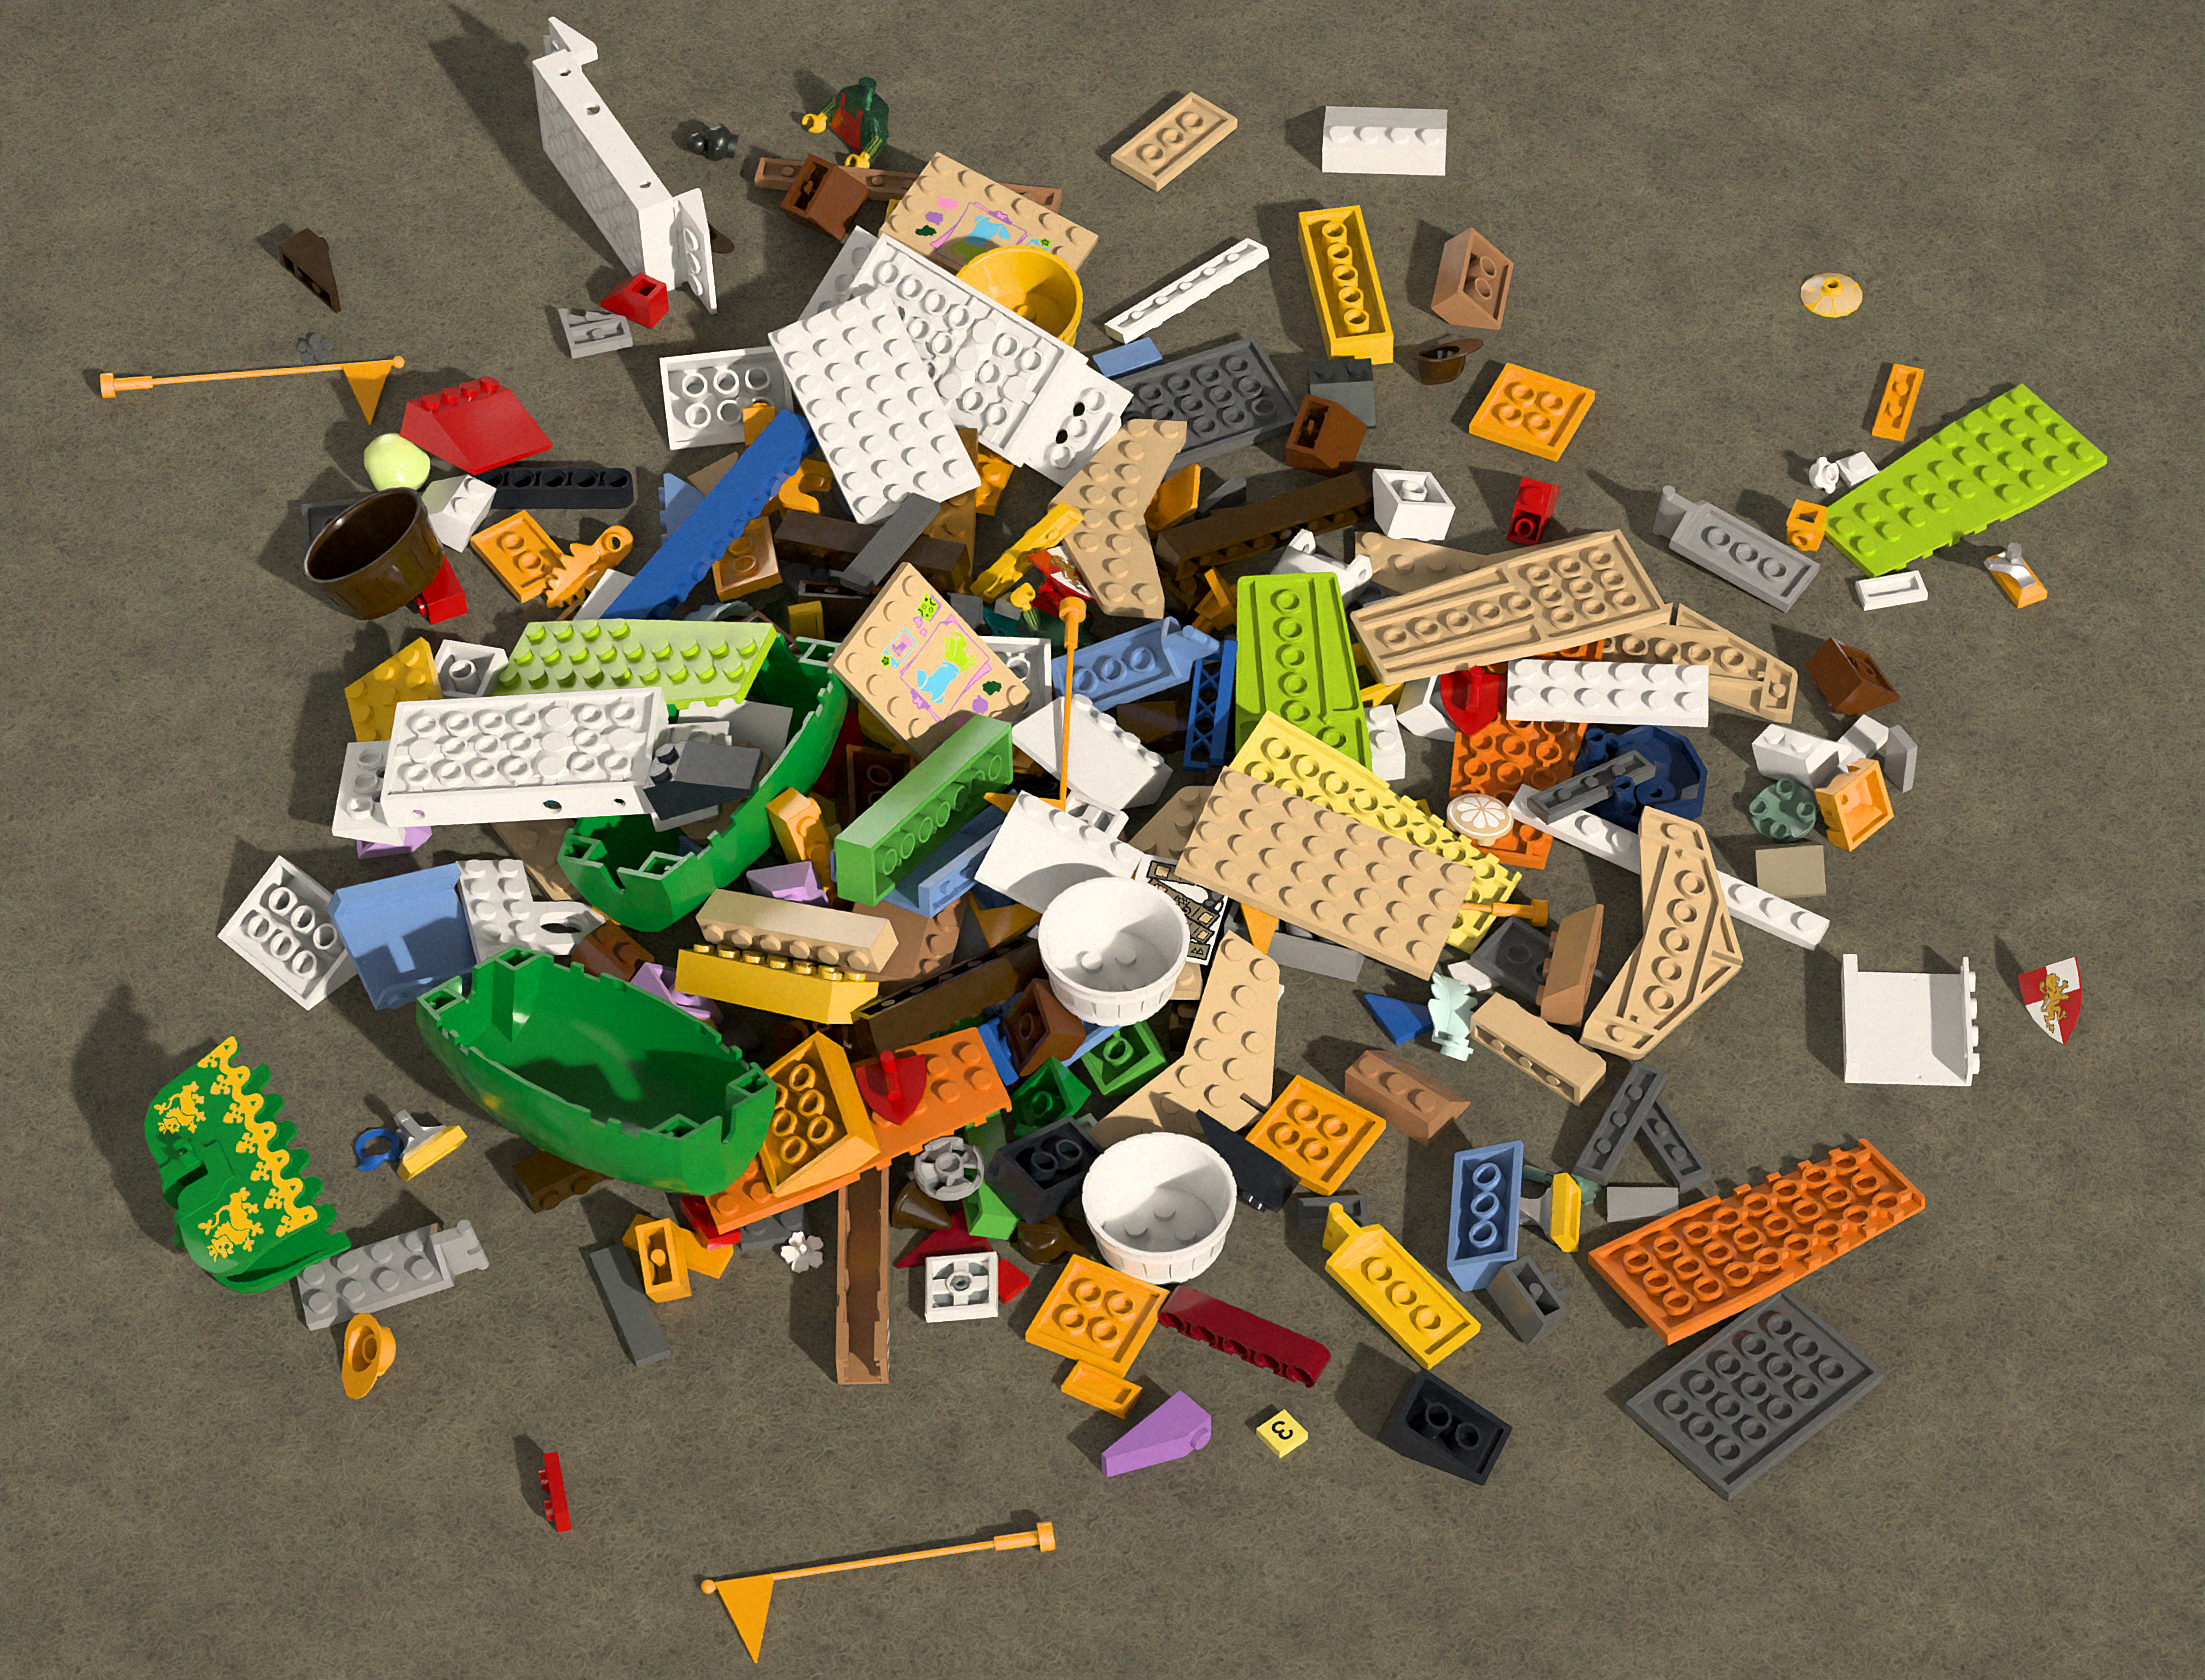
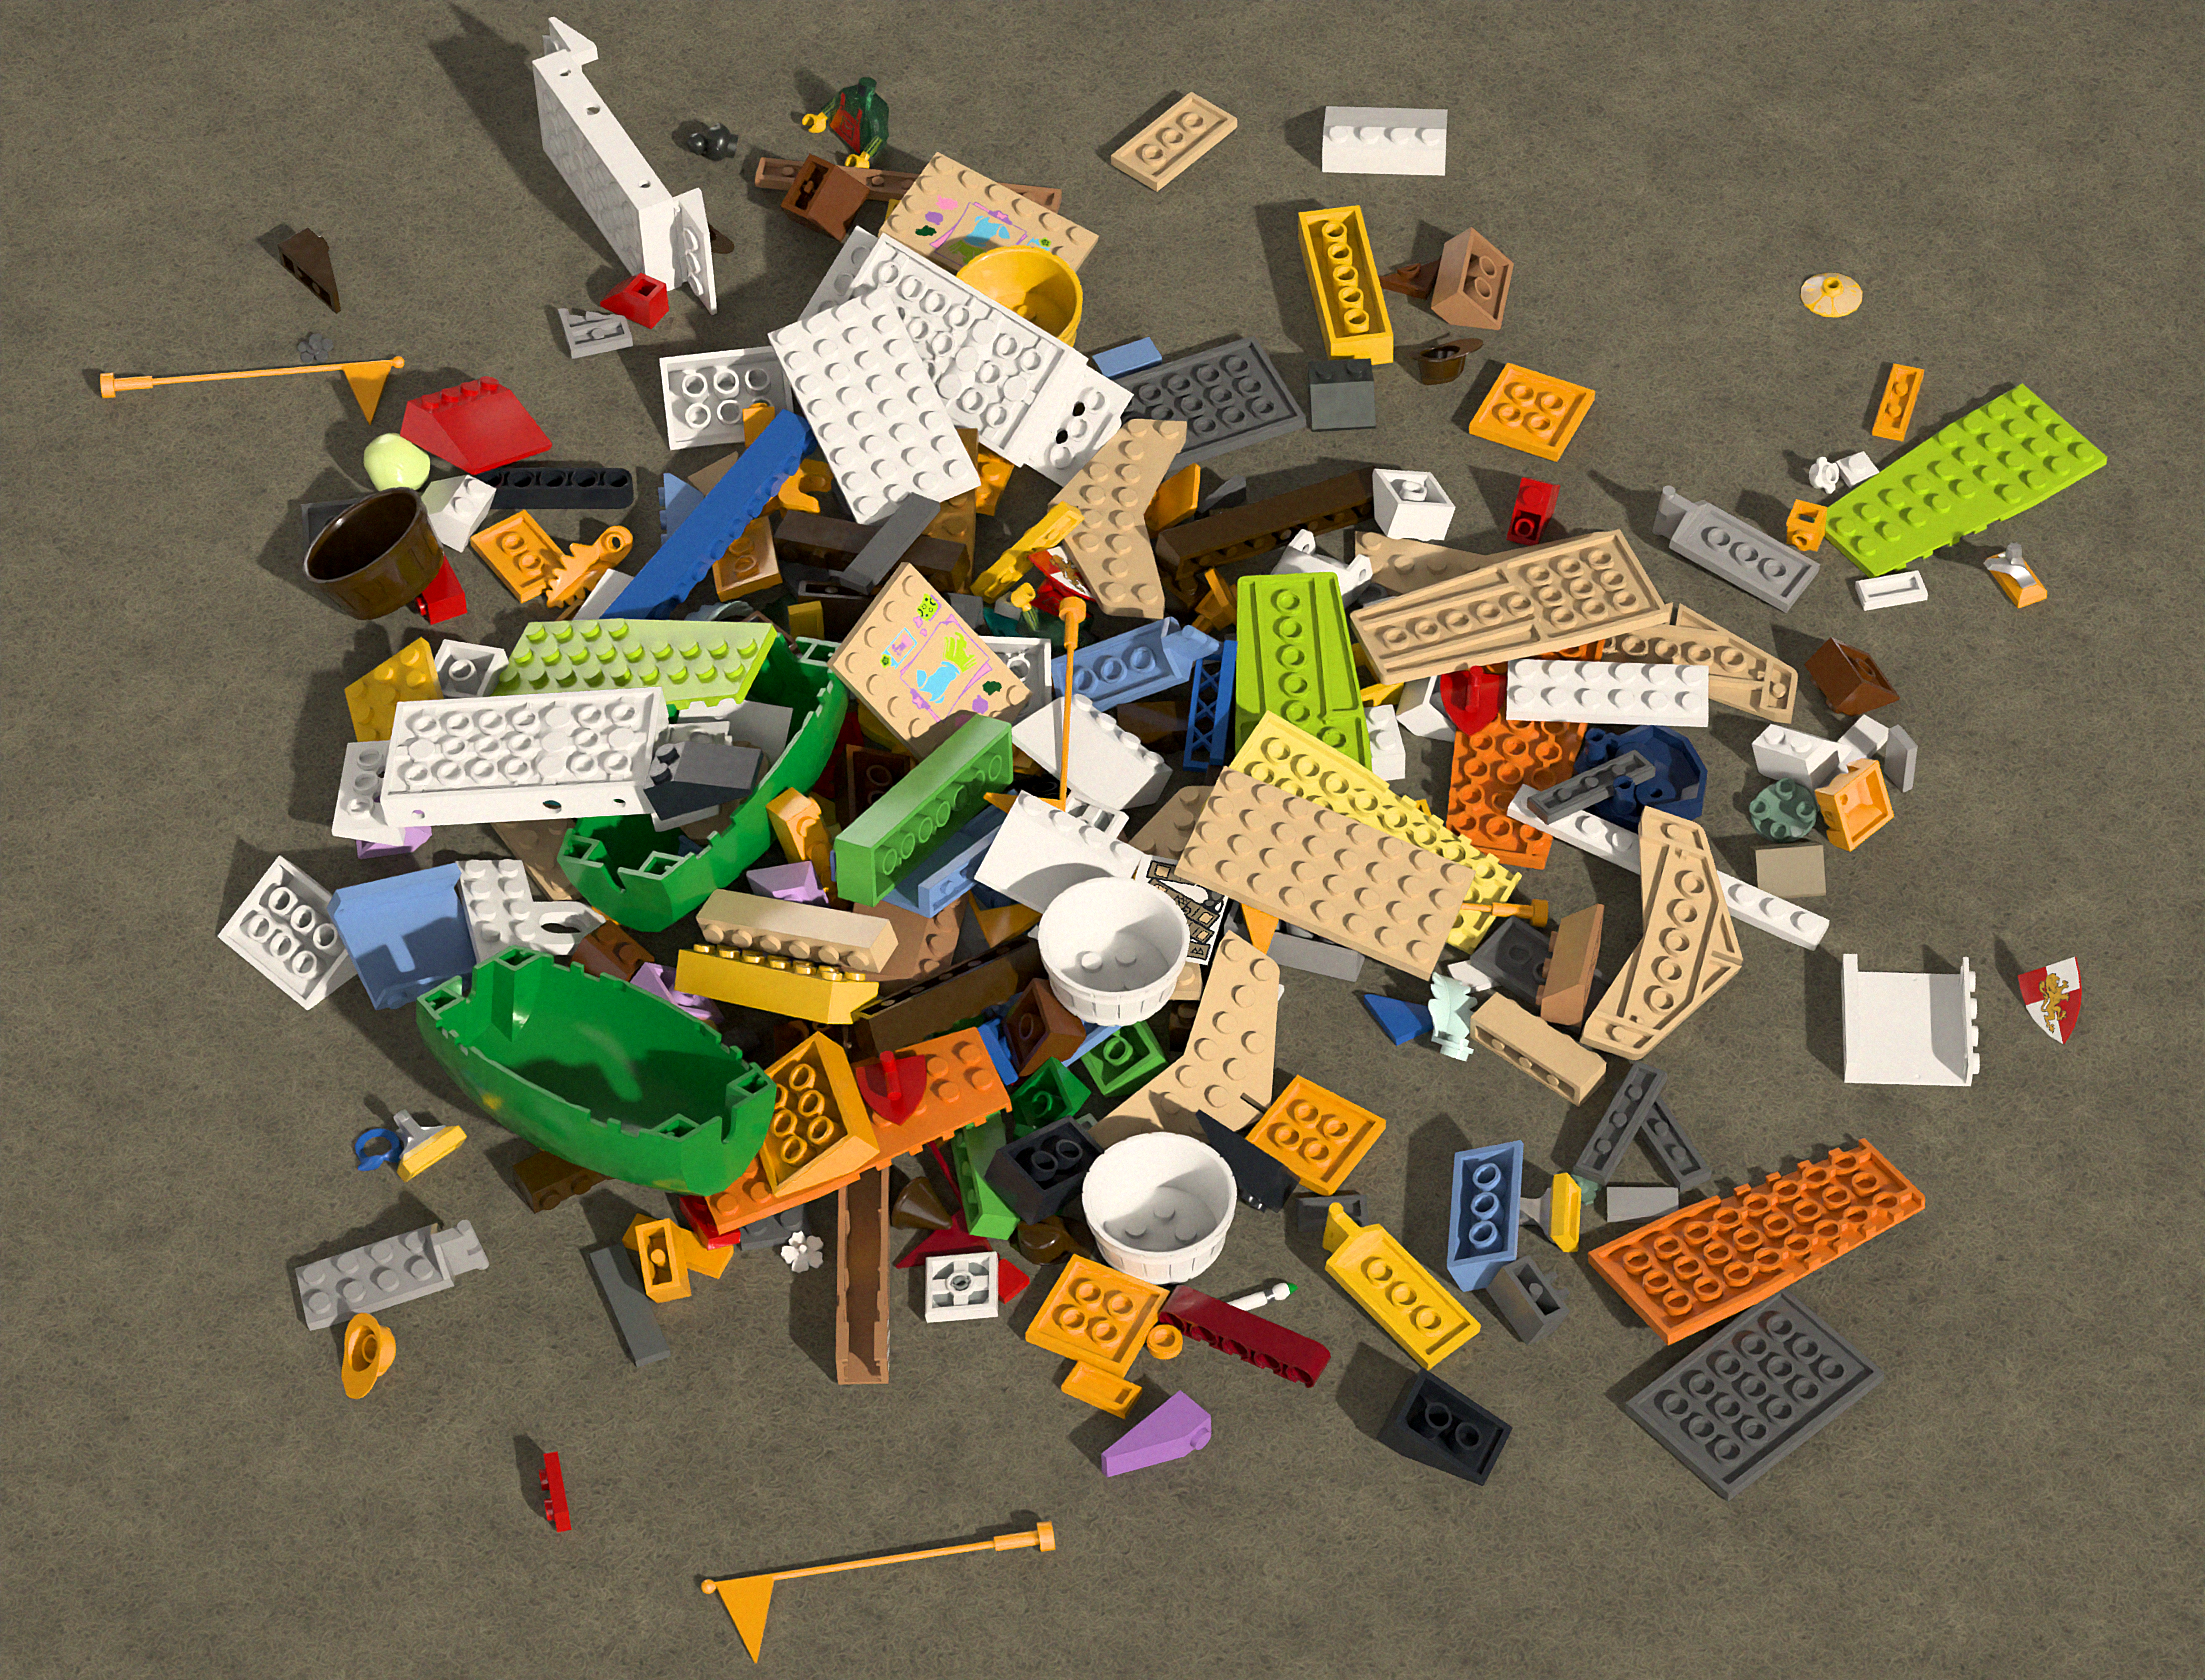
green animal [144,1035,351,1294] -> none
light grey piece [914,1137,985,1201] -> none
white plate [1104,238,1269,344] -> none
light yellow tile [1256,1409,1308,1458] -> none
reddish brown slope [1285,393,1367,478] -> none
medium nougat slope [1345,1050,1471,1148] -> none
dish [1446,793,1514,846] -> none
sand green pin [1522,1164,1556,1185] -> none
none -> light orange tile [1147,1324,1183,1359]
none -> white piece [1227,1282,1298,1311]
none -> reddish brown tile [1378,255,1442,300]

